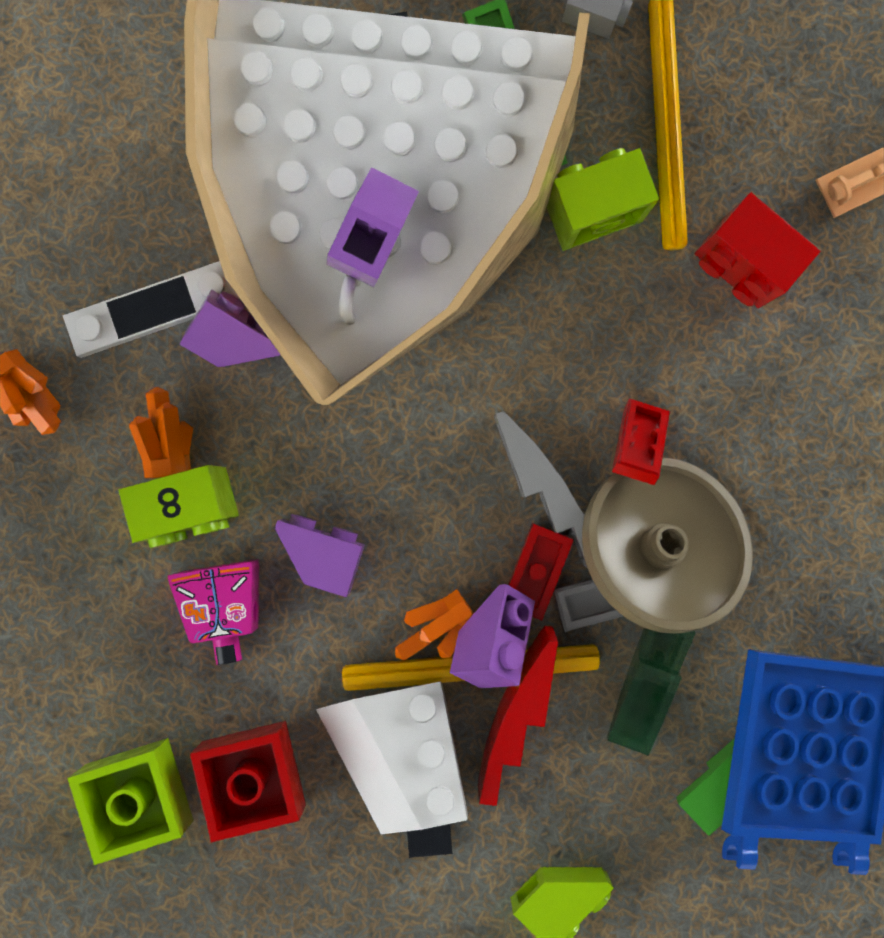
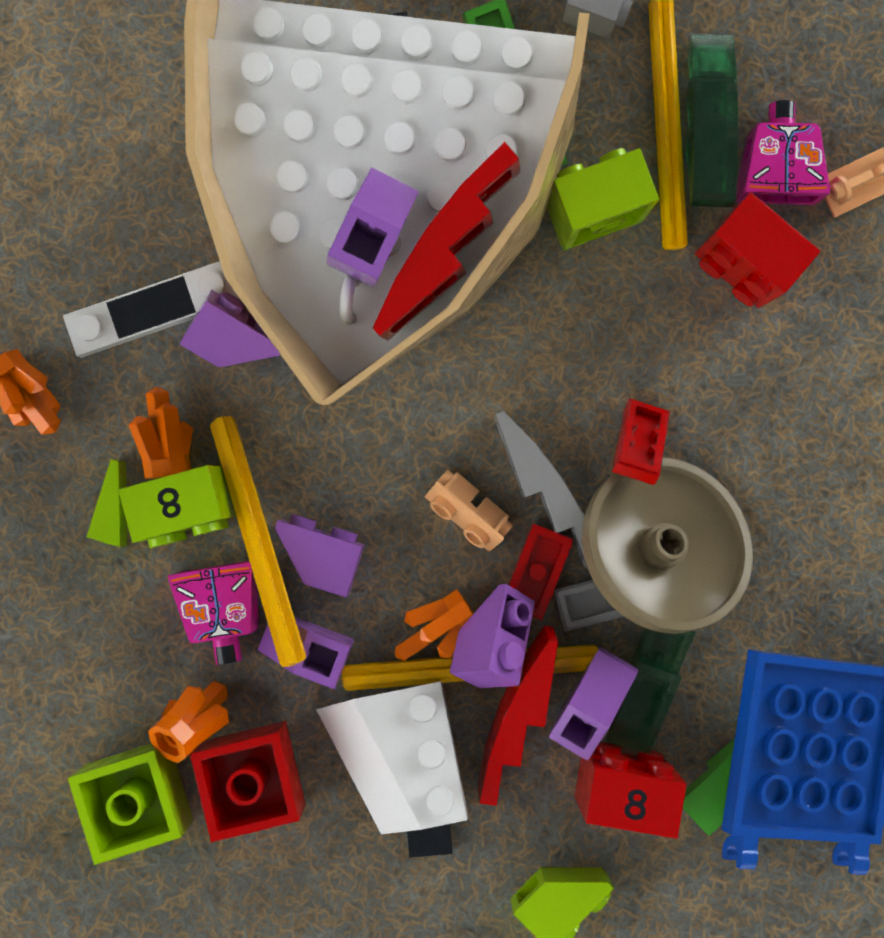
none -> lime piece [86,459,127,547]
none -> orange rock [148,681,229,763]
none -> yellow axle [210,416,306,667]
none -> medium lavender slope [258,616,355,689]
none -> red slope [372,142,520,341]
none -> light nougat hinge [424,469,513,552]
none -> medium lavender slope [549,647,639,761]
none -> red brick [574,742,687,839]
none -> clear green slope [685,34,738,208]
none -> dark pink torso [735,100,830,205]

